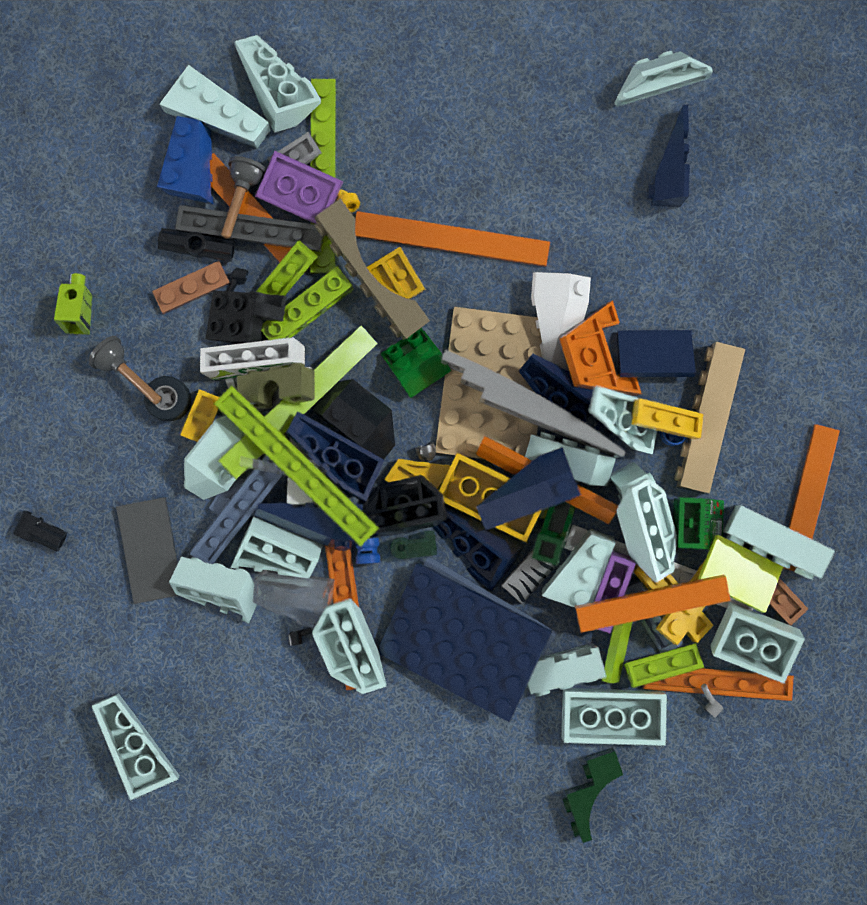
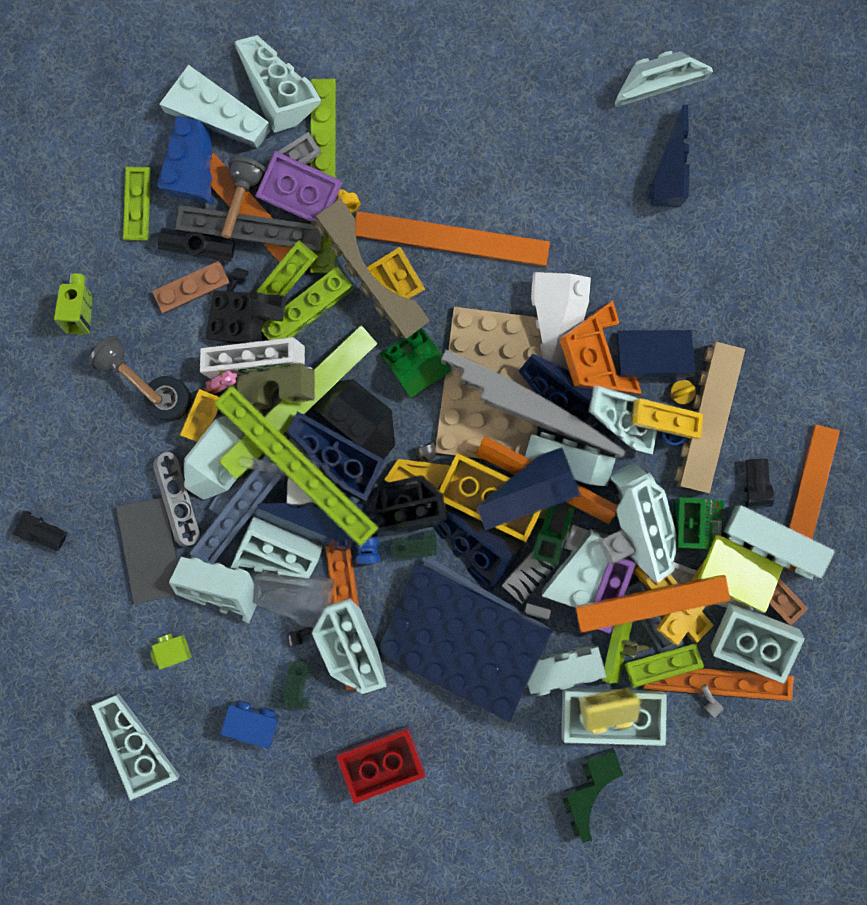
none -> lime tile [123,167,151,241]
none -> lime brick [150,634,192,670]
none -> light grey beam [153,452,200,547]
none -> bright pink axle [205,370,237,394]
none -> blue brick [220,700,280,749]
none -> clear green leg [283,660,311,709]
none -> red brick [336,725,426,804]
none -> light grey tile [523,602,551,619]
none -> light yellow slope [578,688,640,734]
none -> light grey plate [599,530,635,564]
none -> olive hand [620,640,650,658]
none -> yellow tile [670,380,696,405]
none -> black piece [744,459,774,508]

